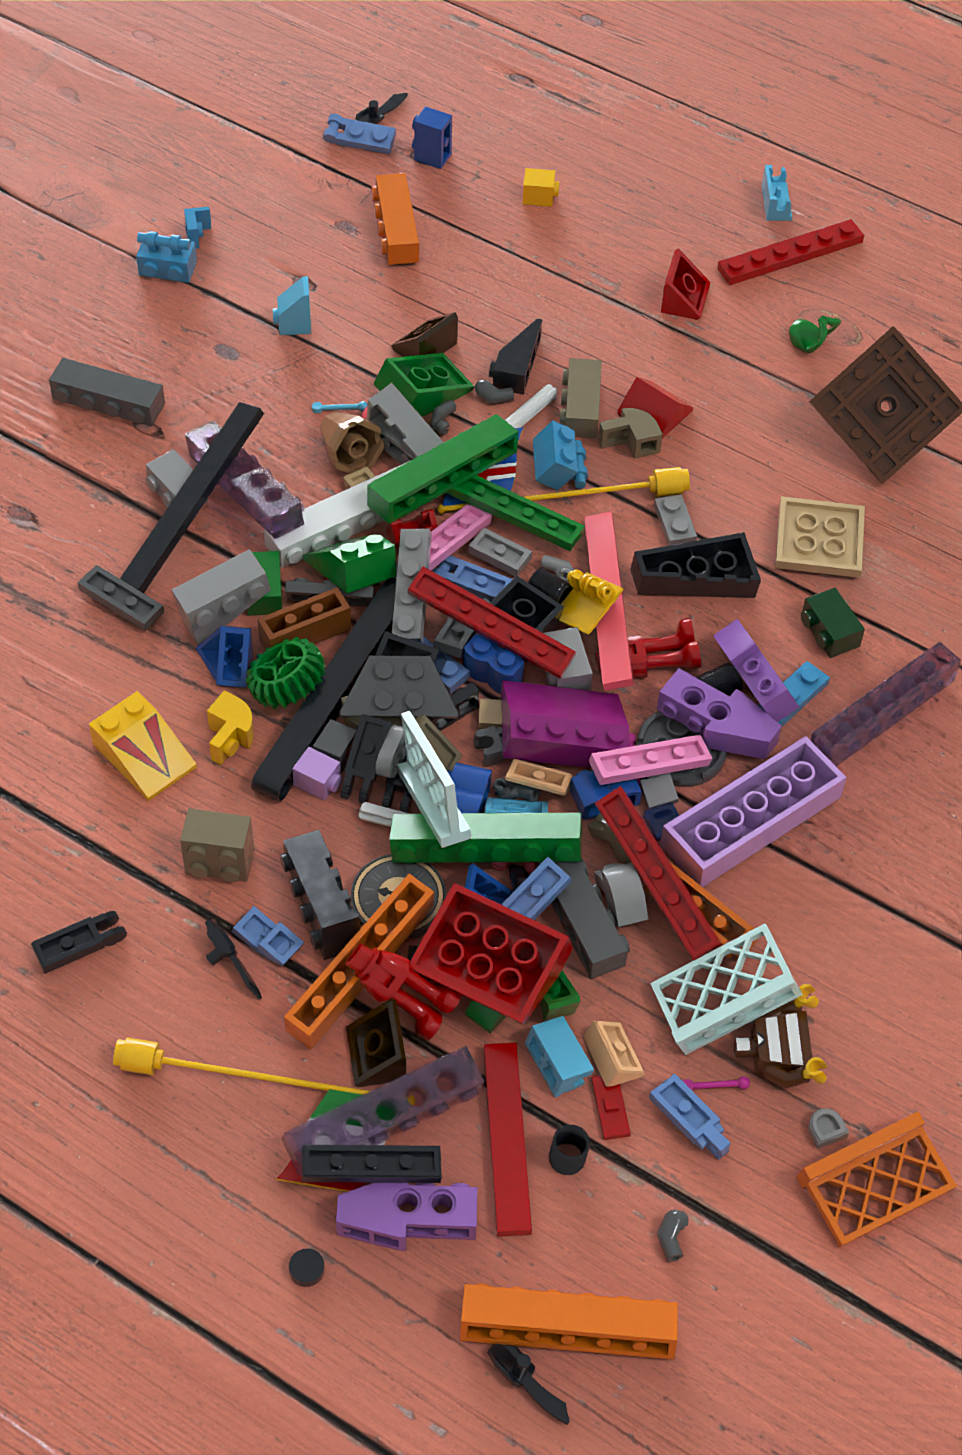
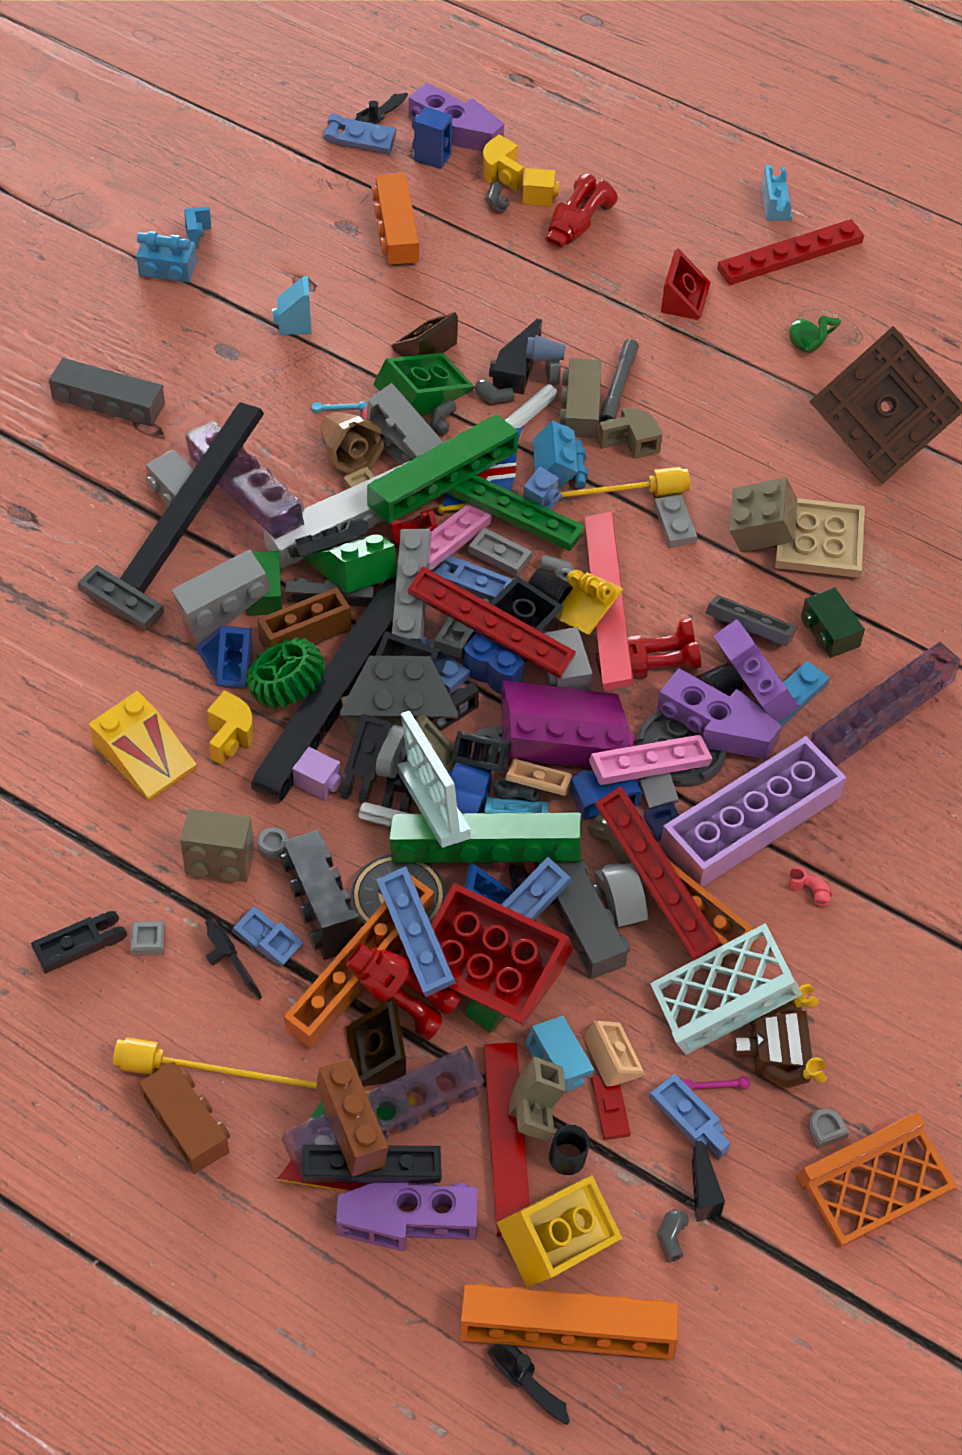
black tile [289,1248,325,1287] -> none
dark grey panel [313,719,356,773] -> none
tan tile [478,699,502,730] -> none
green slope [540,970,580,1022] -> none
red slope [617,377,693,439] -> none
black wedge [630,532,761,598] -> none
none -> light grey tile [131,921,165,956]
none -> dark orange brick [139,1062,230,1174]
none -> light grey tile [257,827,288,860]
none -> black hinge [287,519,369,558]
none -> dark orange brick [316,1058,389,1177]
none -> medium blue plate [376,866,456,997]
none -> medium lavender brick [409,83,504,152]
none -> black slope [451,731,512,773]
none -> yellow brick [483,134,524,191]
none -> dark grey arm [486,182,510,212]
none -> yellow slope [497,1175,623,1288]
none -> dark tan brick [509,1056,566,1142]
none -> medium blue brick [523,466,562,510]
none -> sand blue cone [526,335,566,362]
none -> red piece [545,174,618,248]
none -> light grey tile [545,360,561,385]
none -> dark grey piece [599,339,639,422]
none -> black slope [692,1140,725,1222]
none -> dark grey plate [706,594,797,646]
none -> dark tan brick [729,477,798,552]
none -> coral arm [789,866,832,907]

